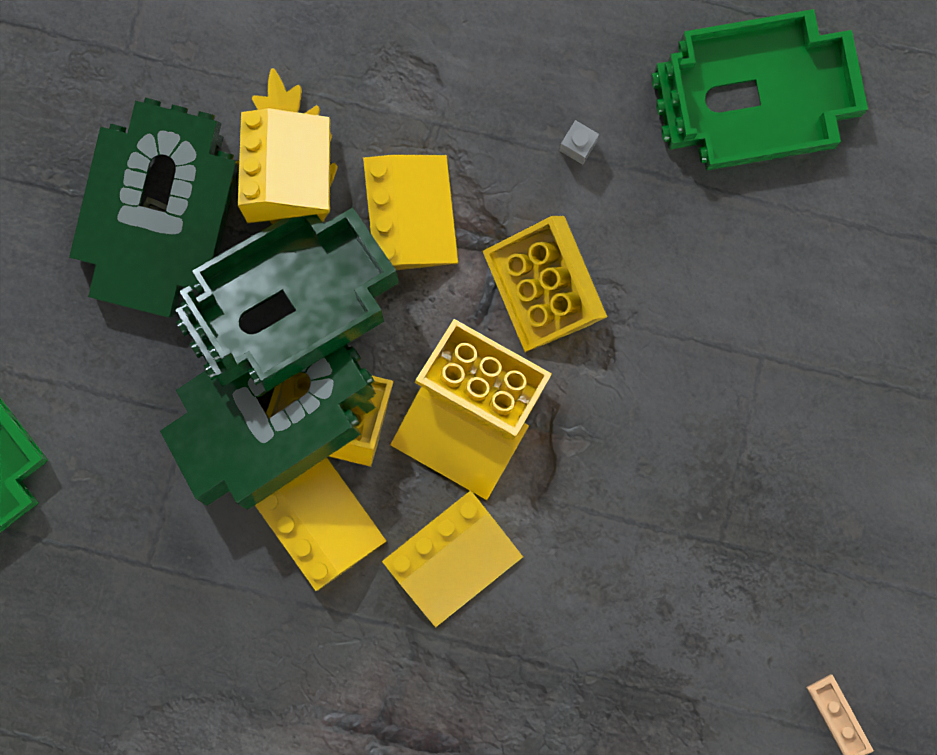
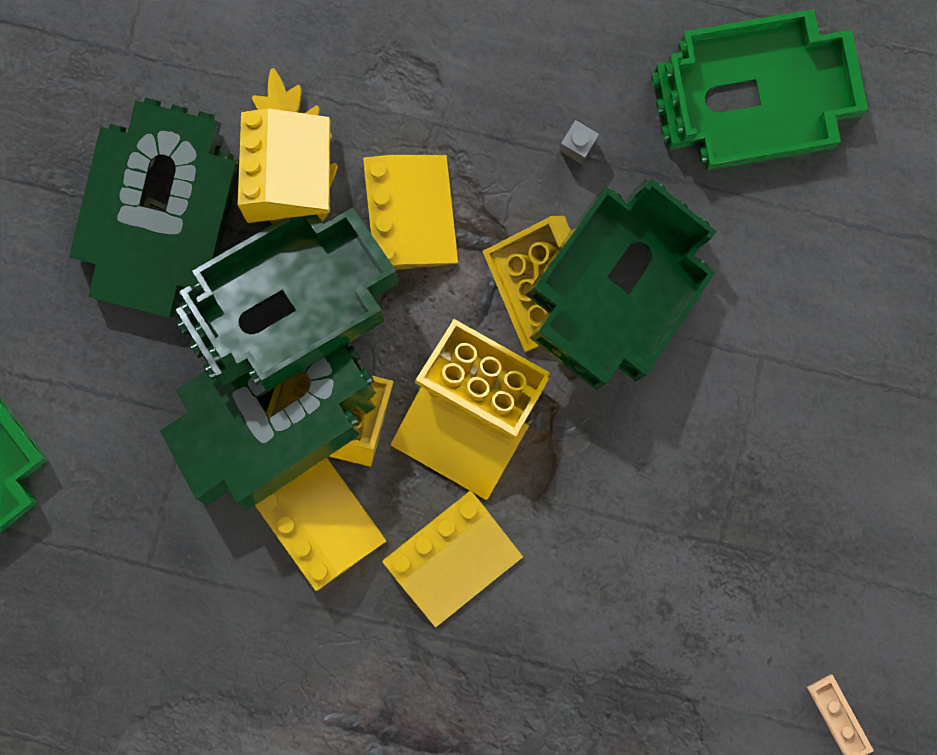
none -> dark green panel [525,179,716,390]

